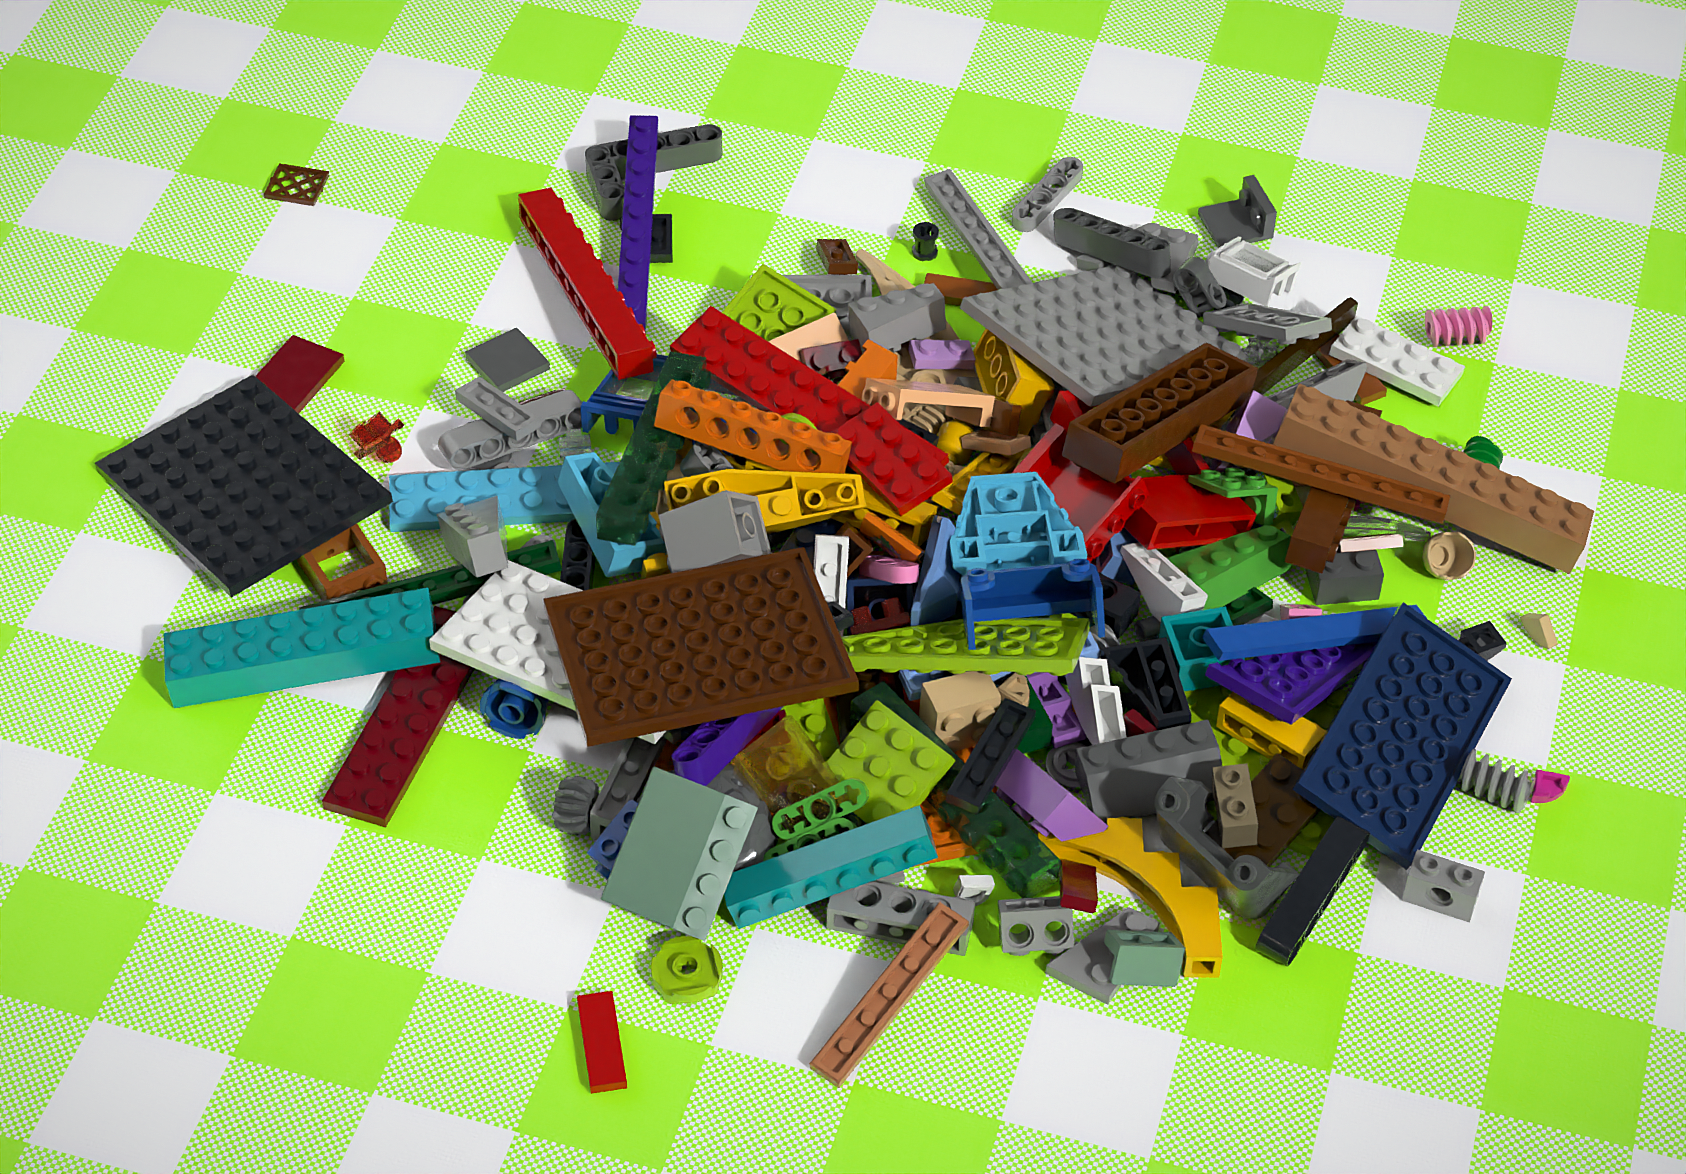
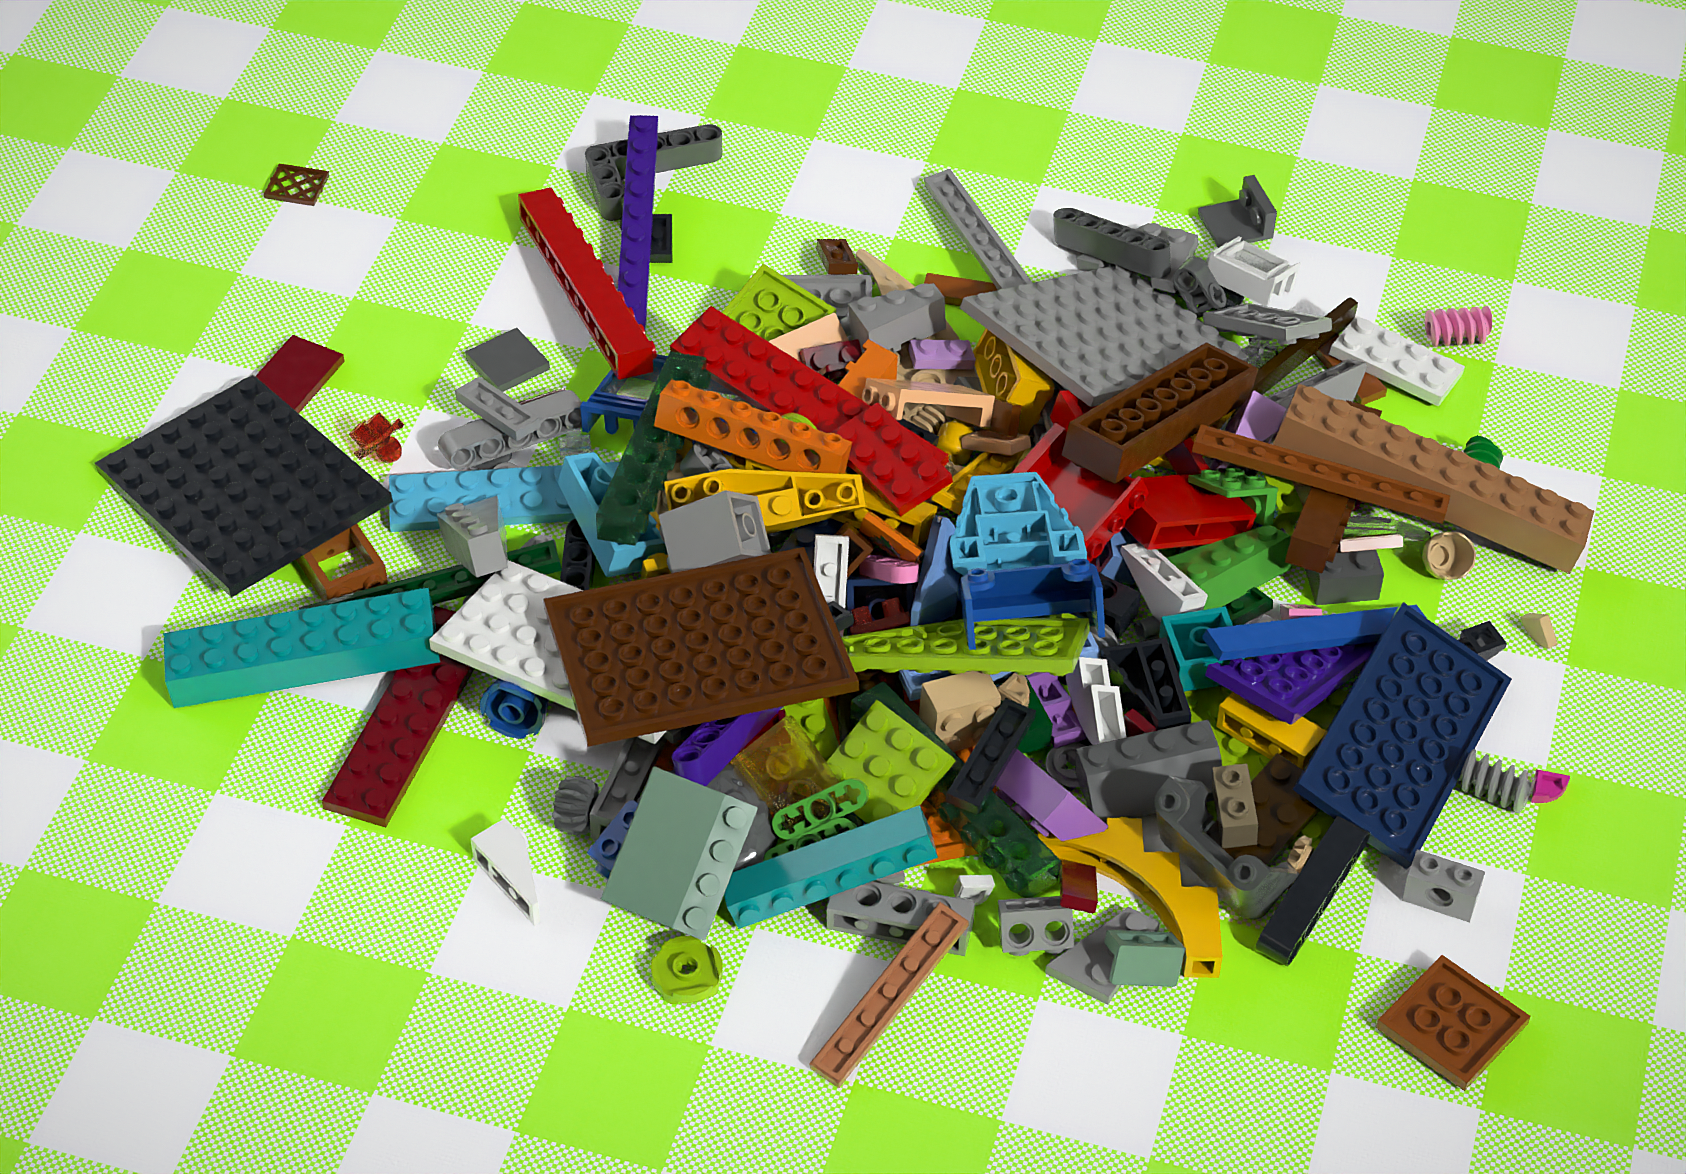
red tile [577,991,627,1094] -> none
black bush [912,222,939,261] -> none
light grey beam [1011,157,1083,232] -> none
none -> white slope [471,818,540,926]
none -> tan gear [1286,835,1314,890]
none -> dark orange plate [1376,955,1531,1091]

